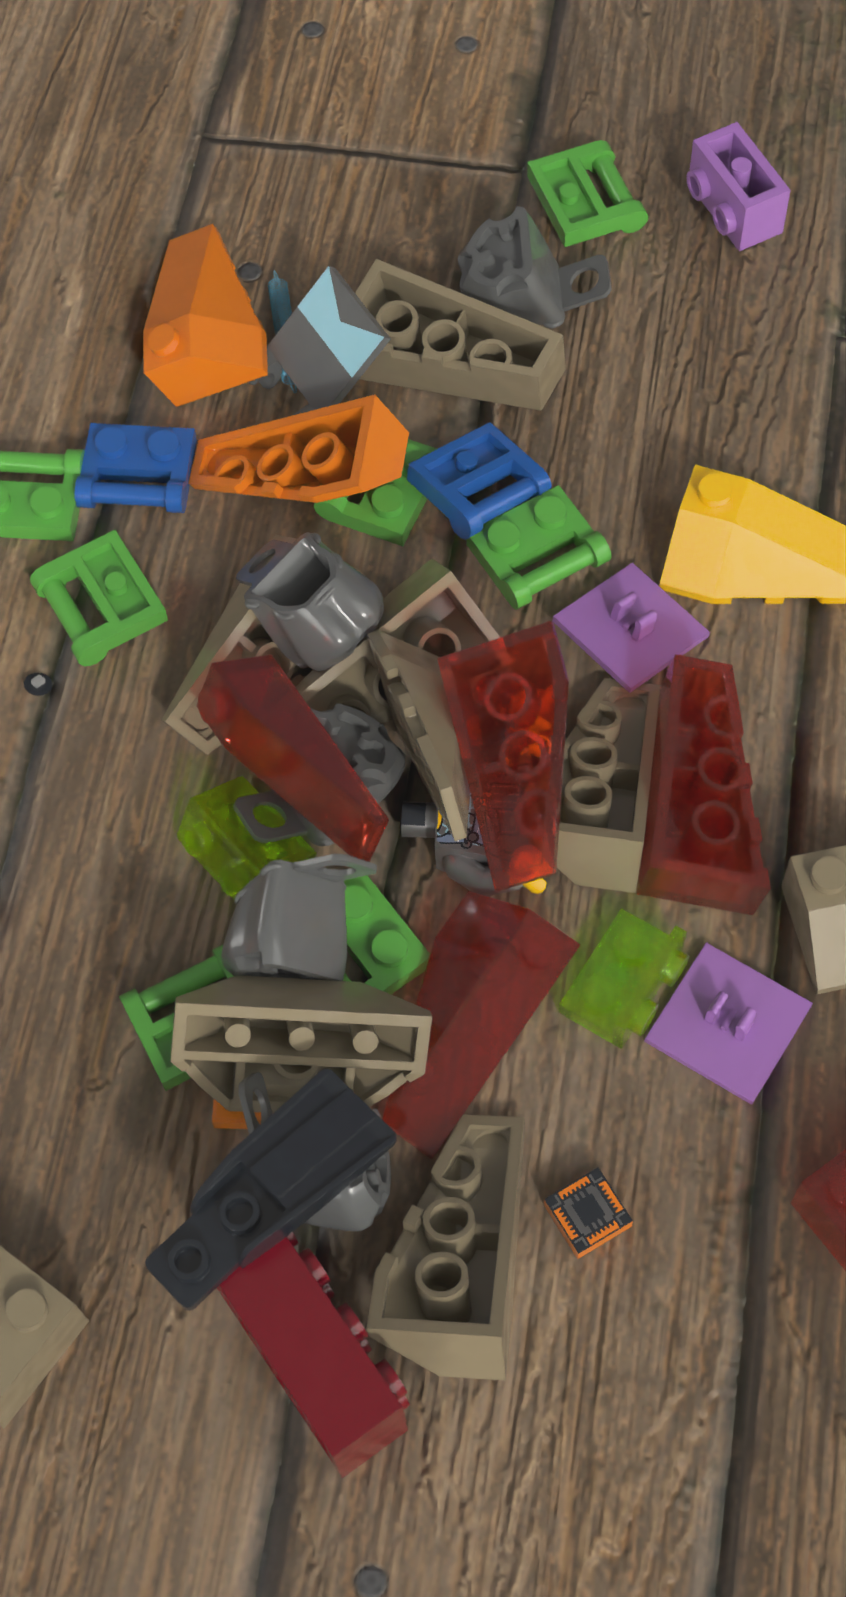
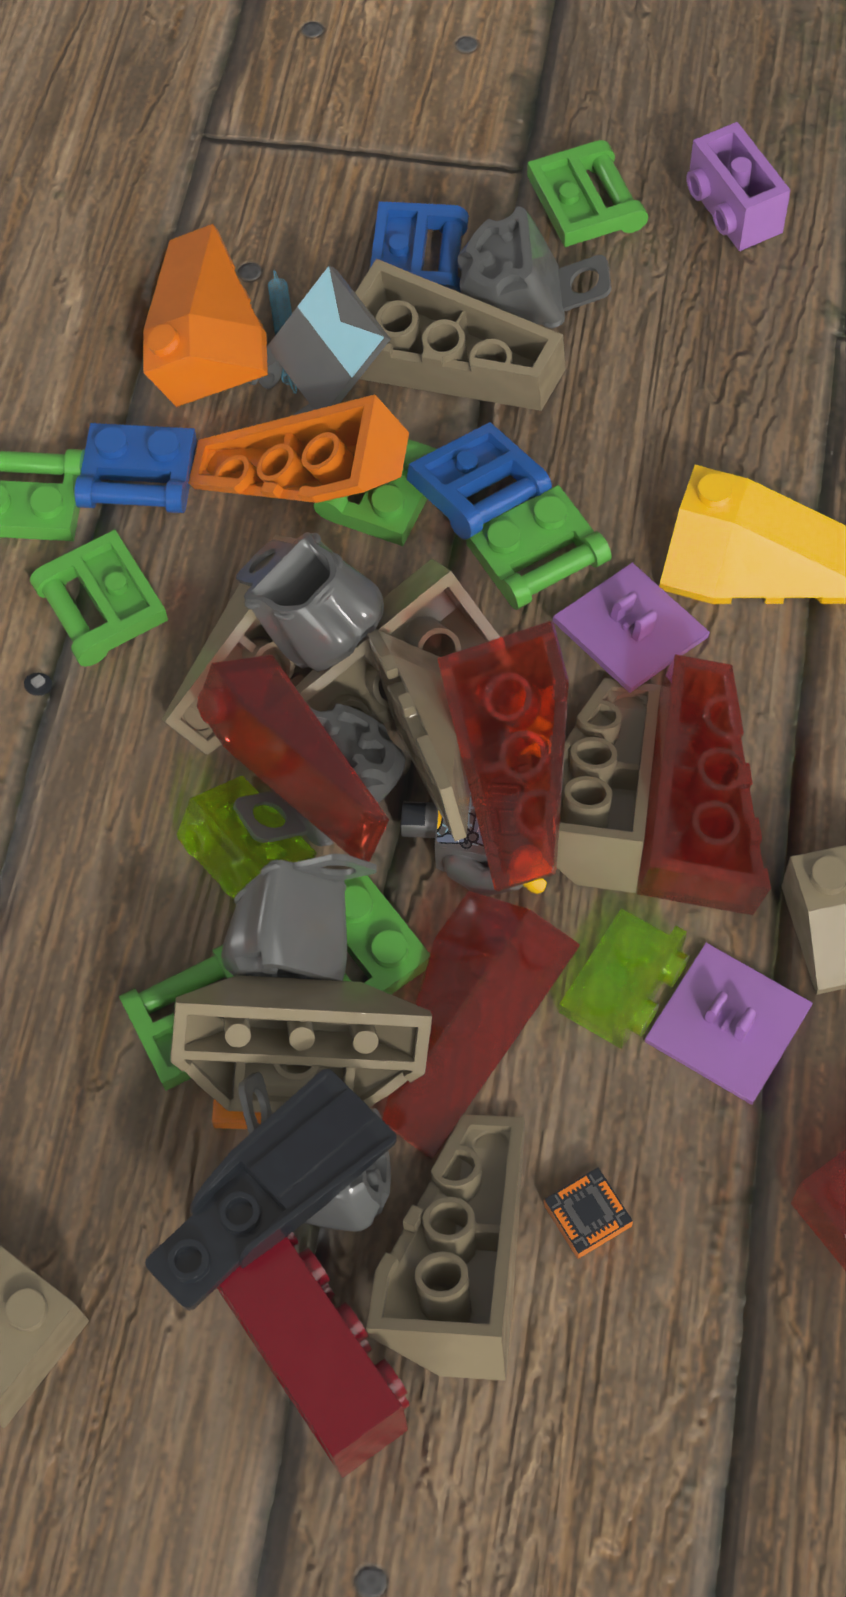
none -> blue plate [370,201,469,293]

